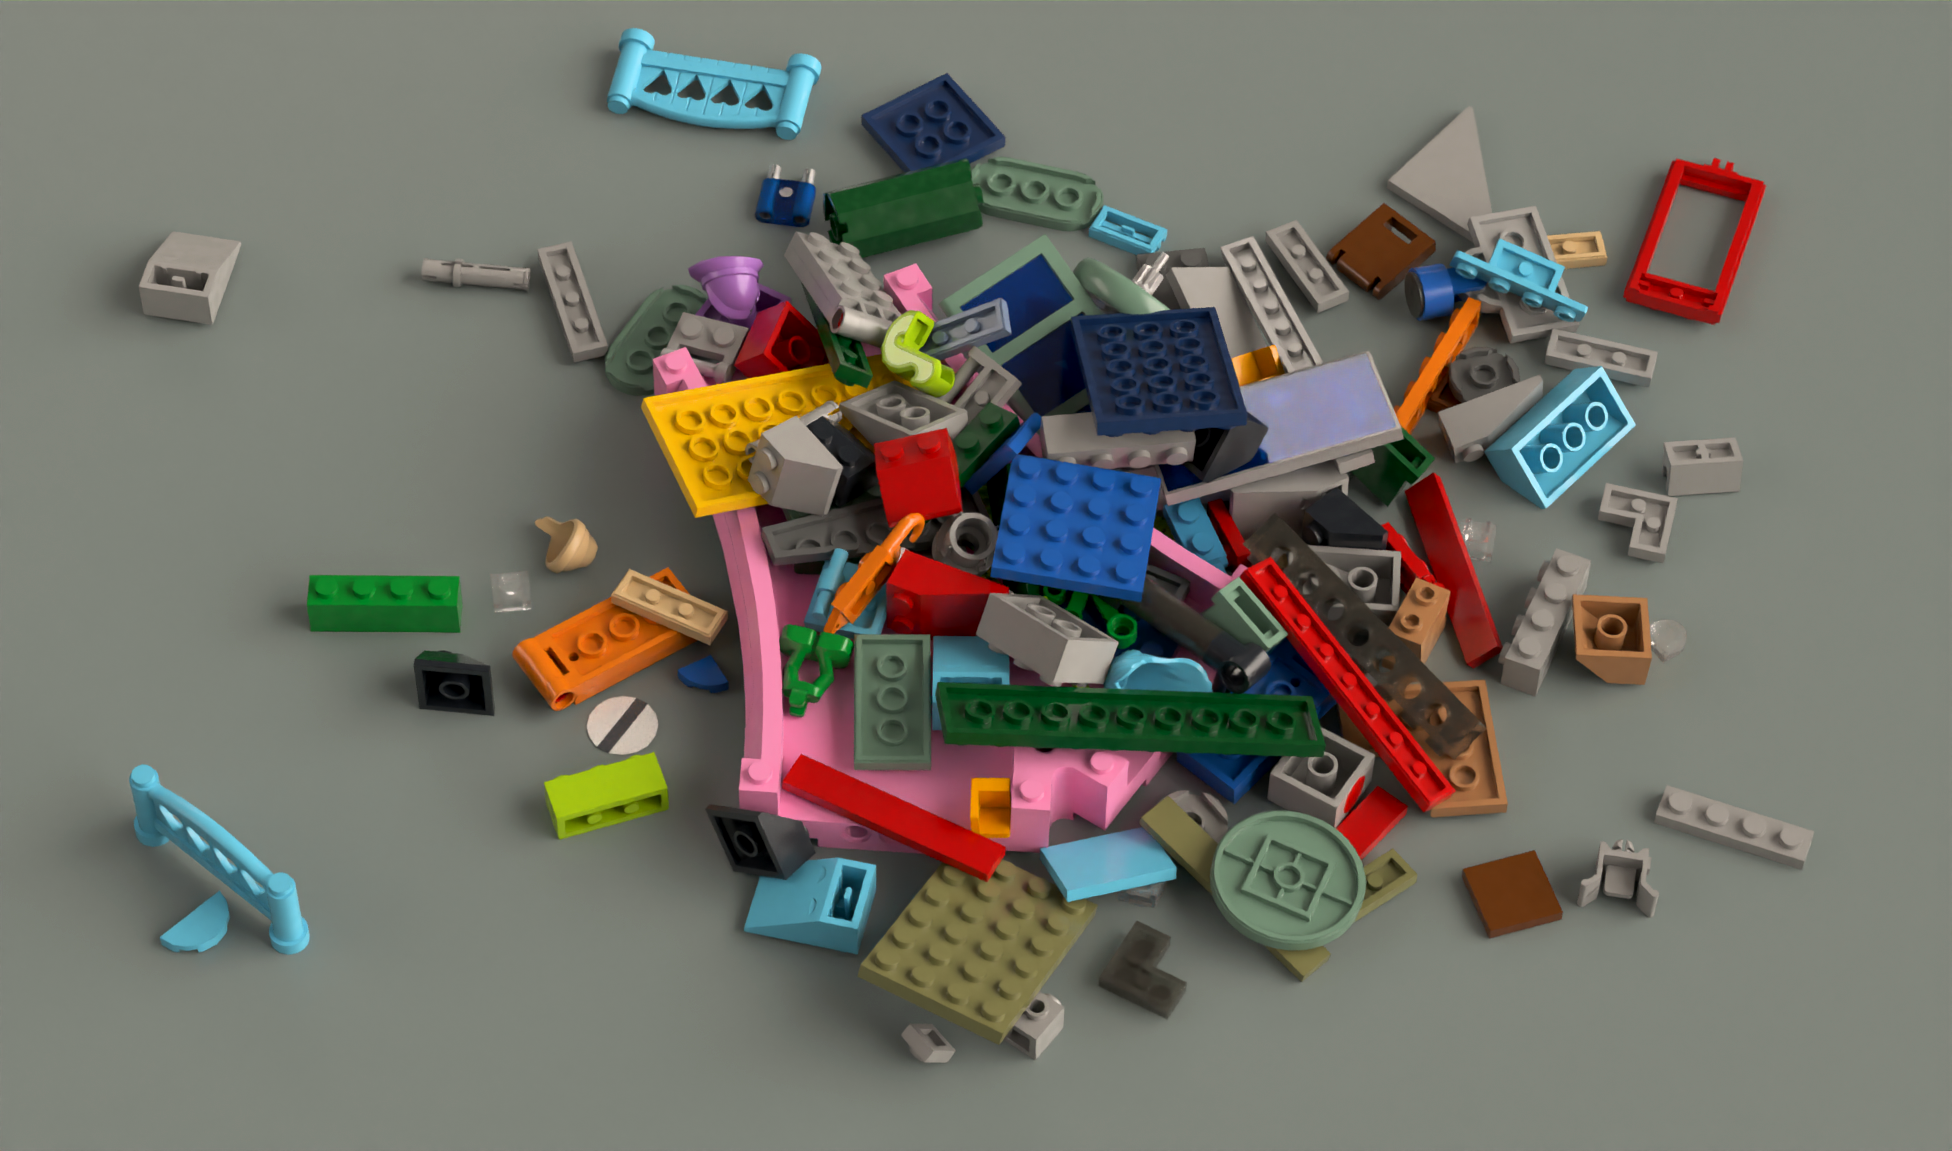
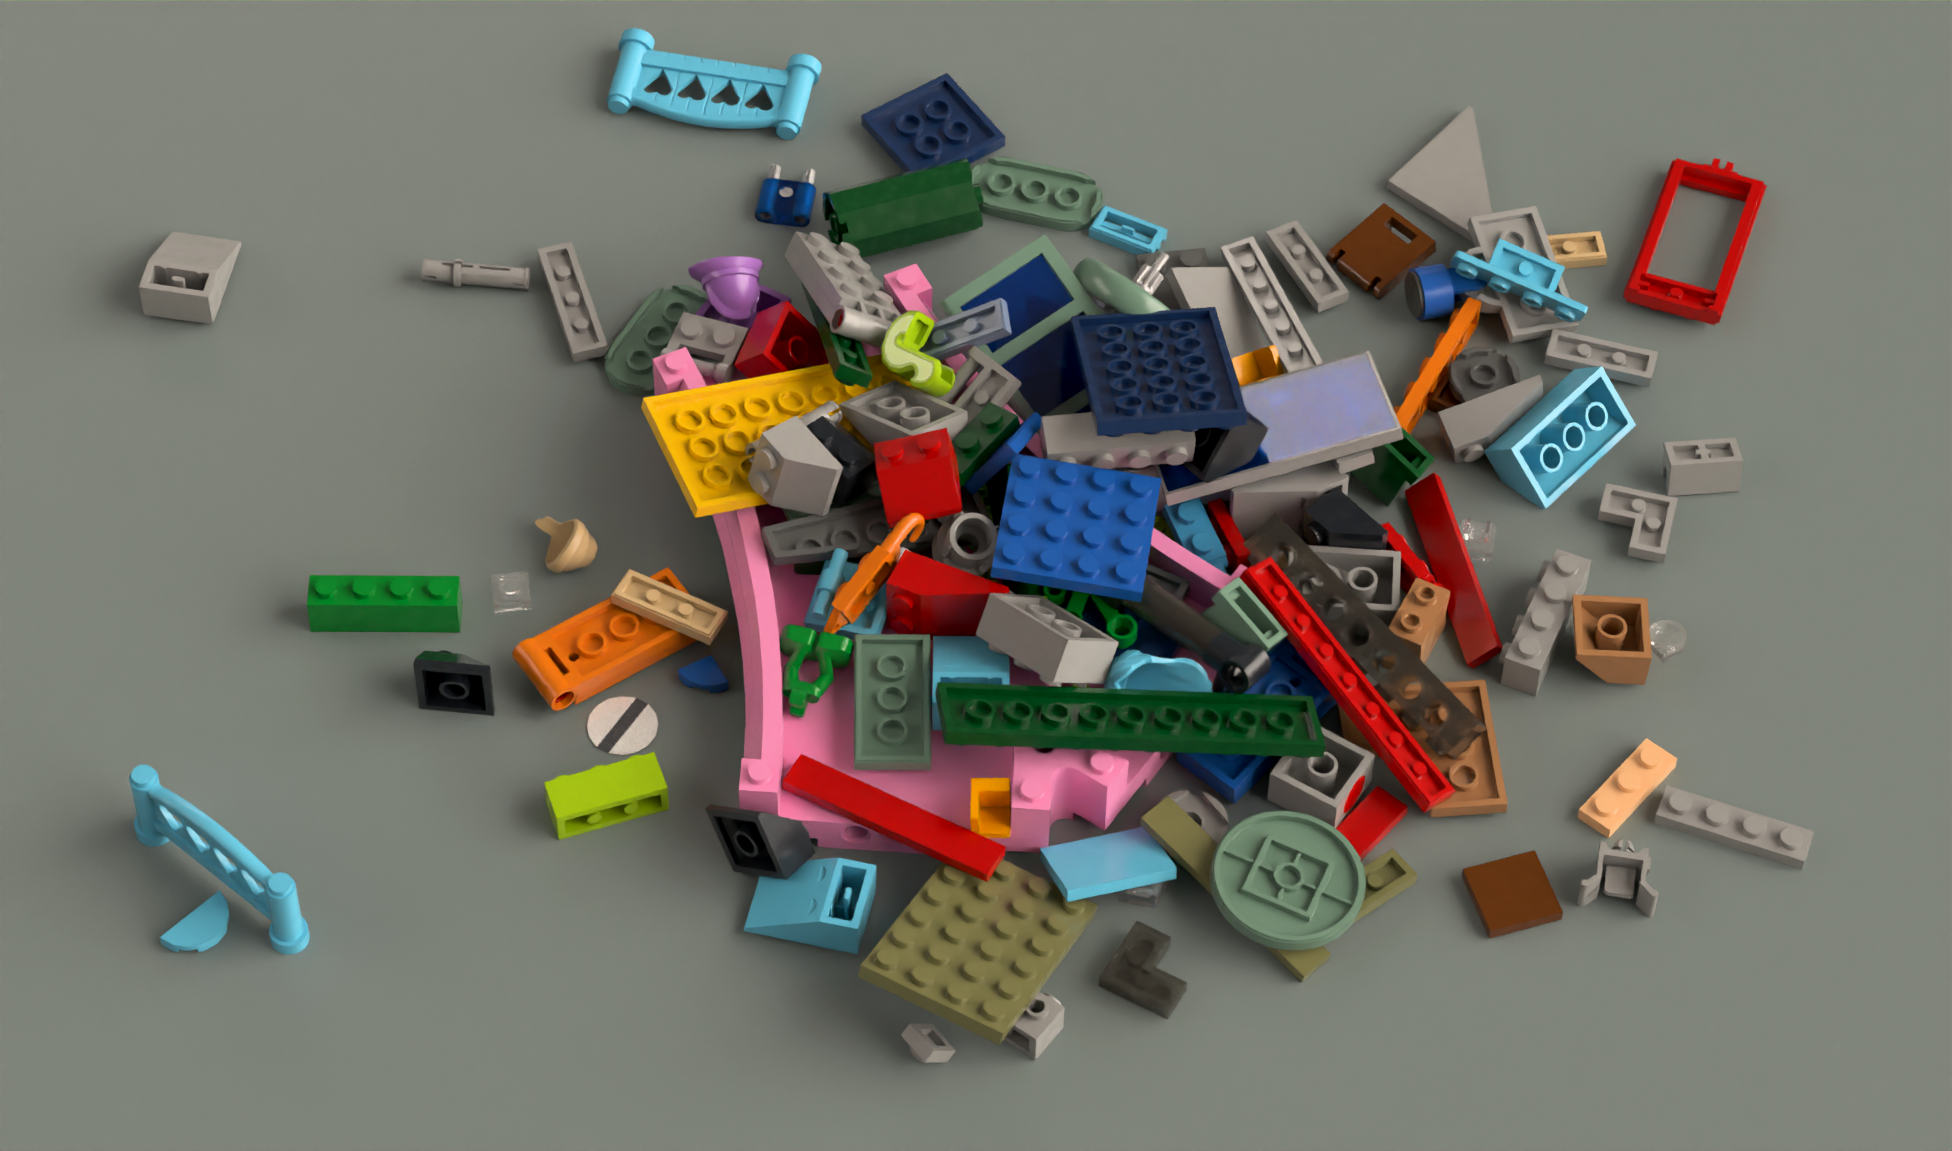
none -> light nougat plate [1577,738,1677,838]

